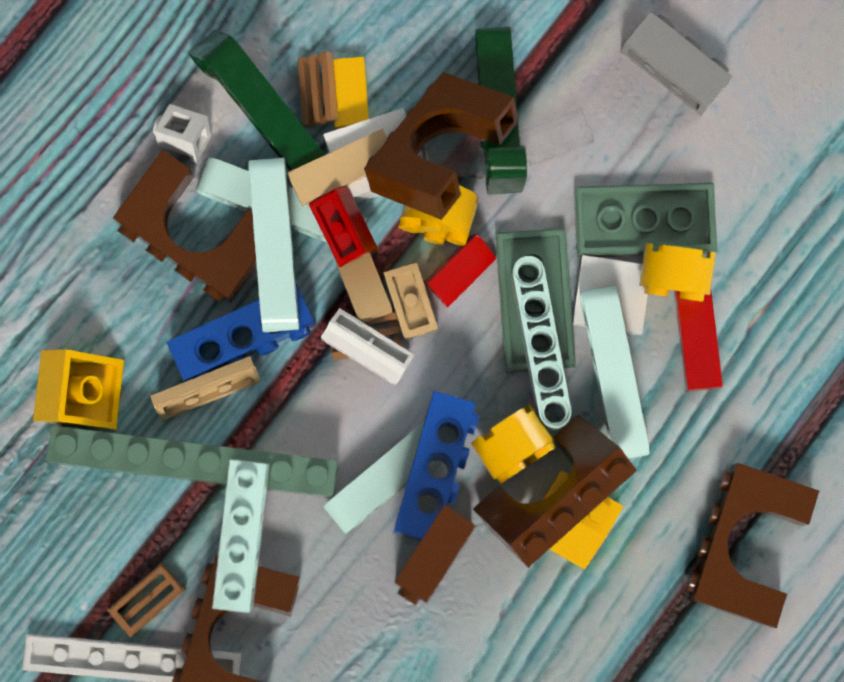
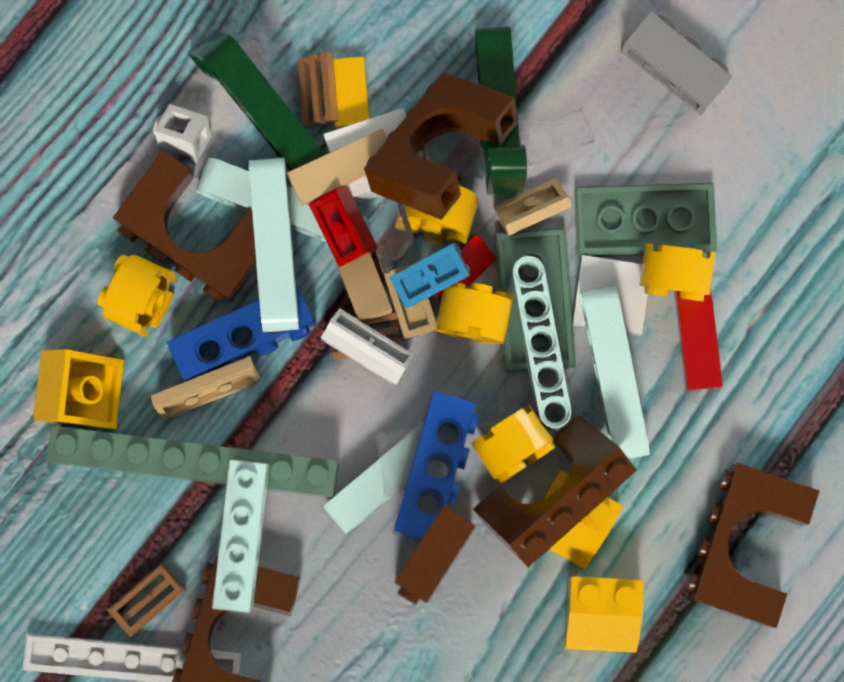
none -> yellow brick [97,255,176,337]
none -> clear piece [368,198,415,274]
none -> clear piece [377,427,442,497]
none -> dark azure hinge [389,243,470,309]
none -> yellow brick [436,282,514,345]
none -> tan plate [493,178,572,236]
none -> yellow slope [565,576,644,652]

